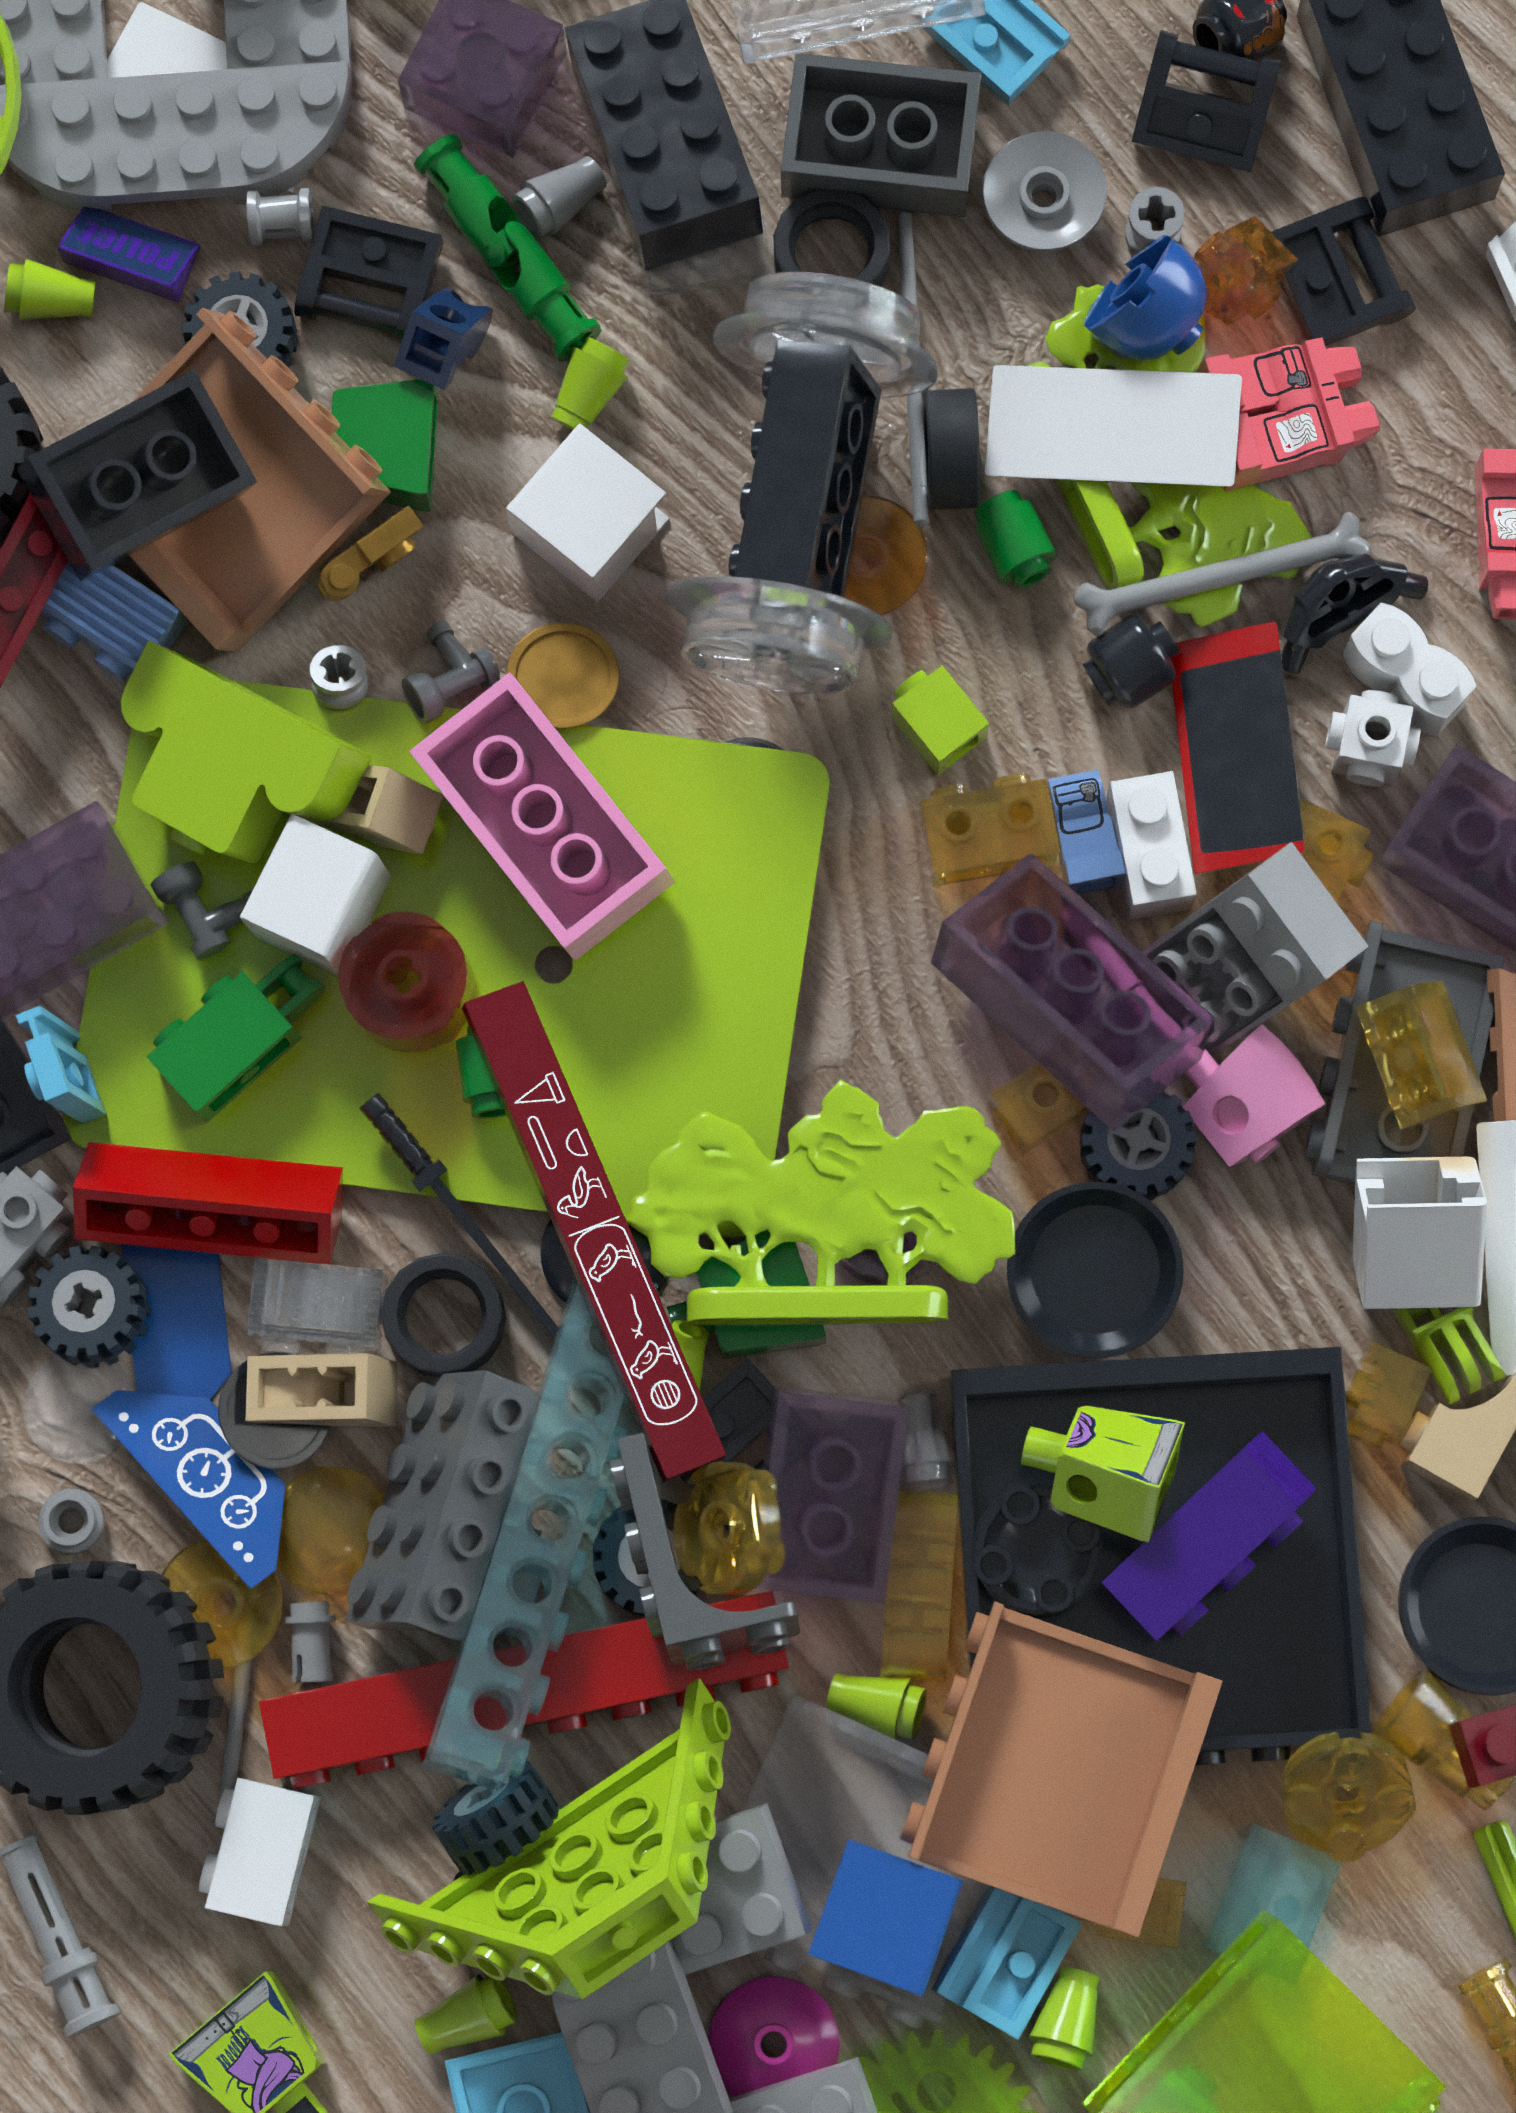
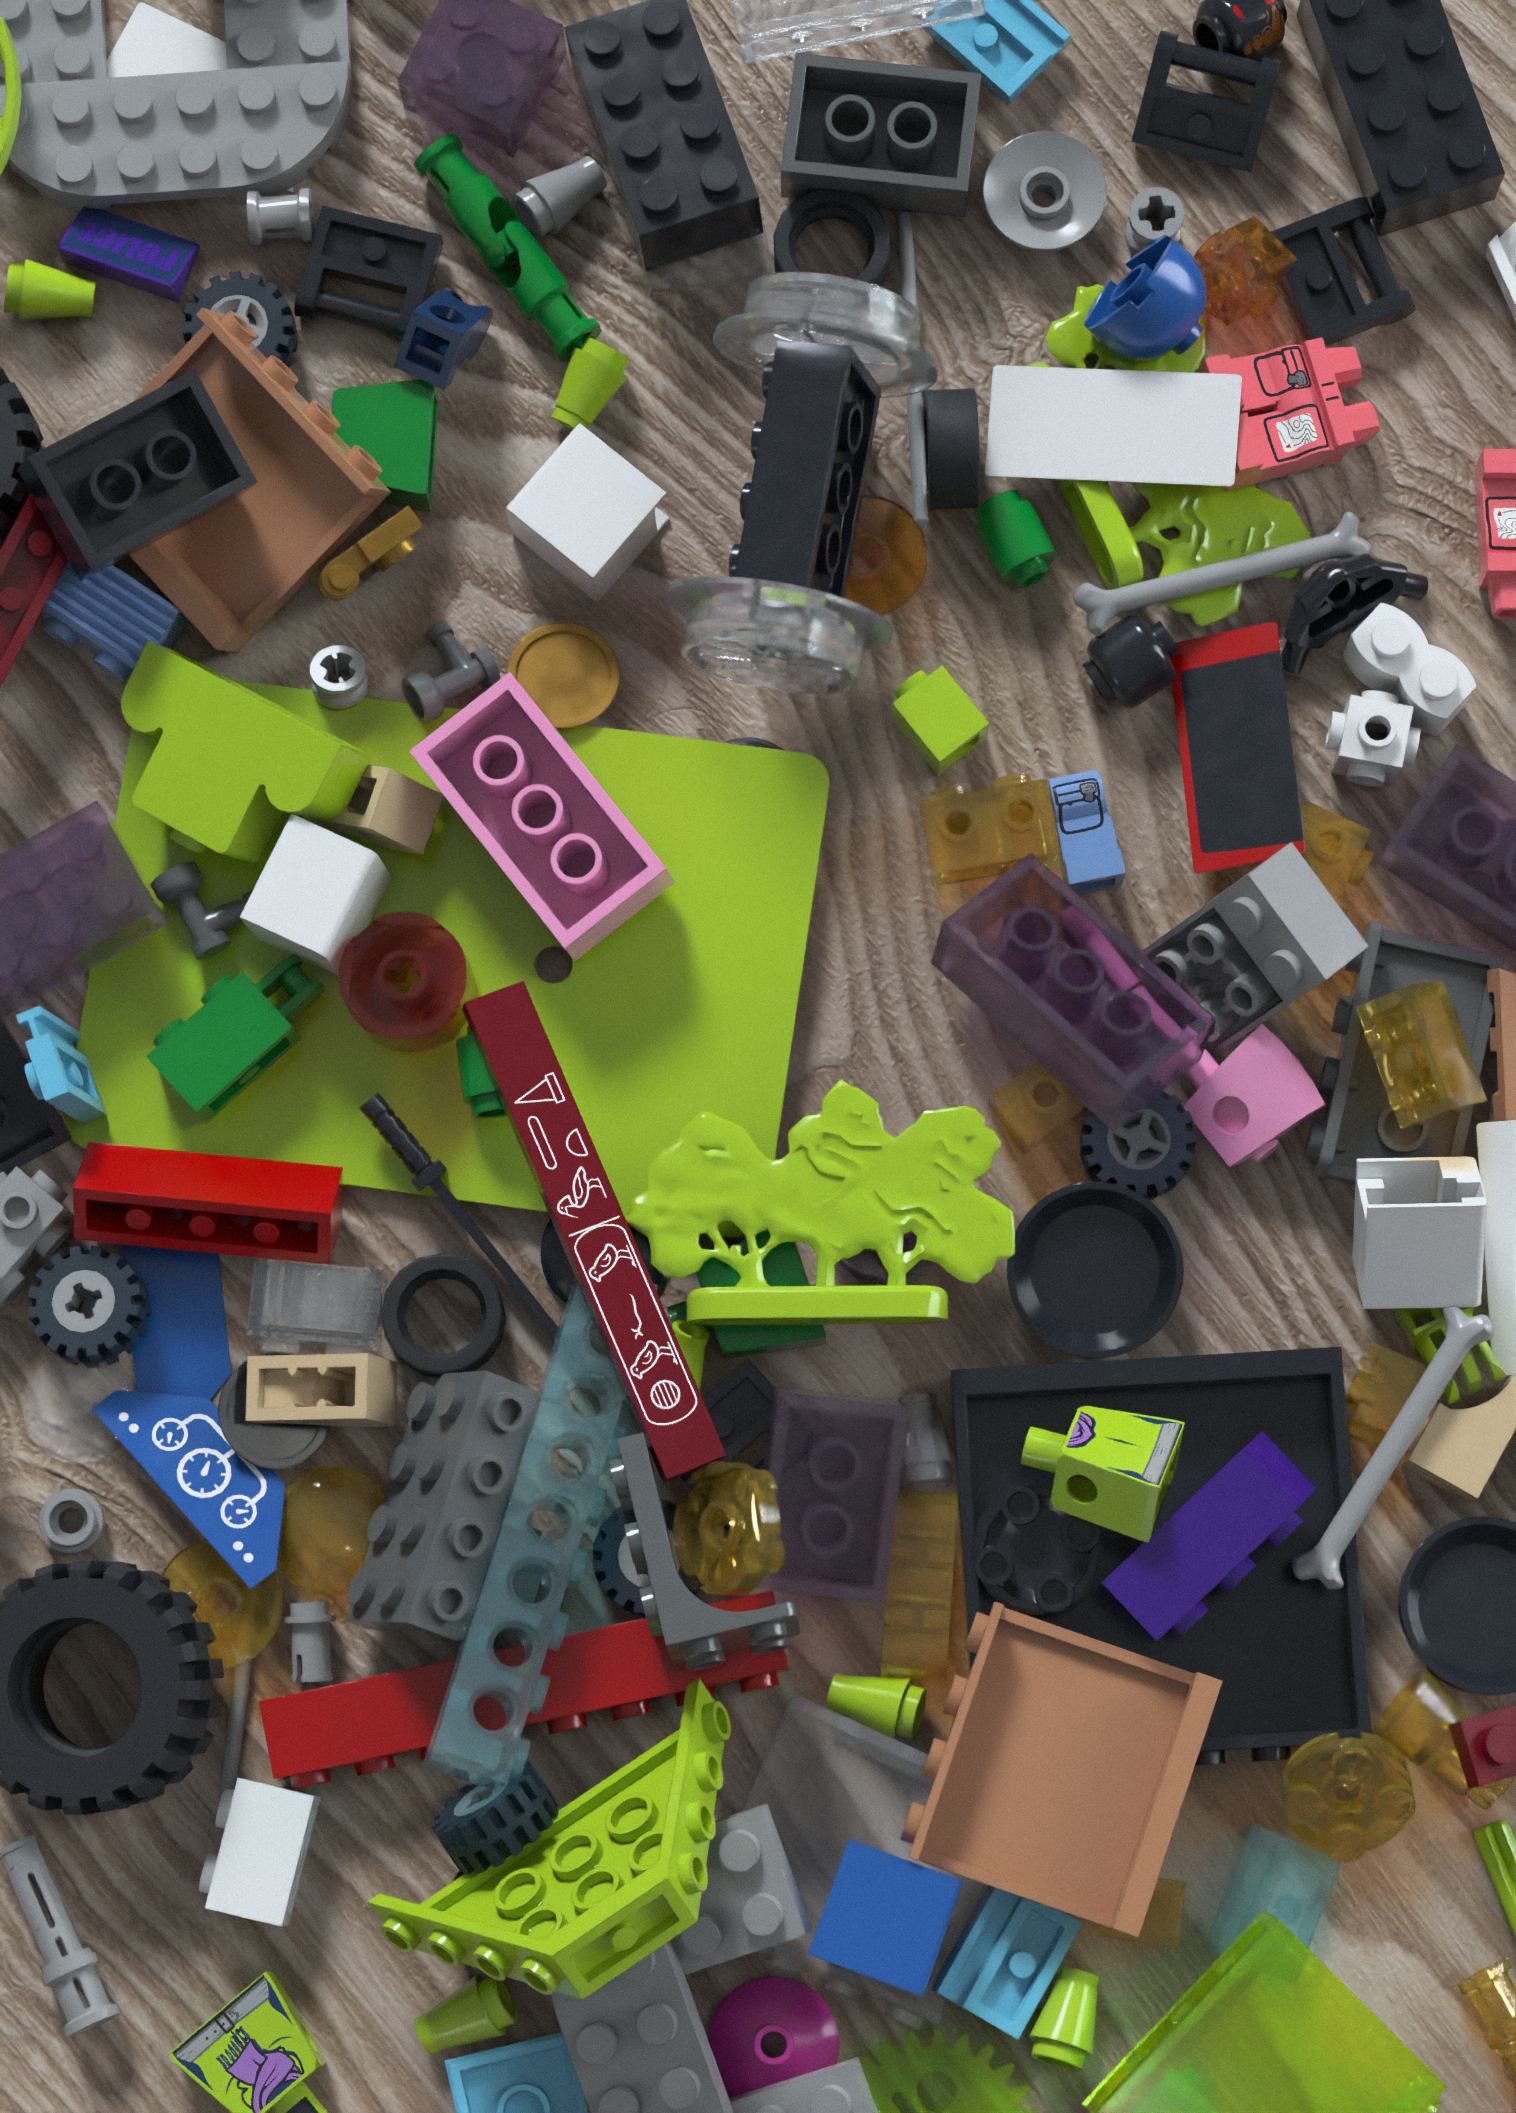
white brick [1106,771,1197,920] -> none
none -> light grey piece [1292,1306,1494,1590]

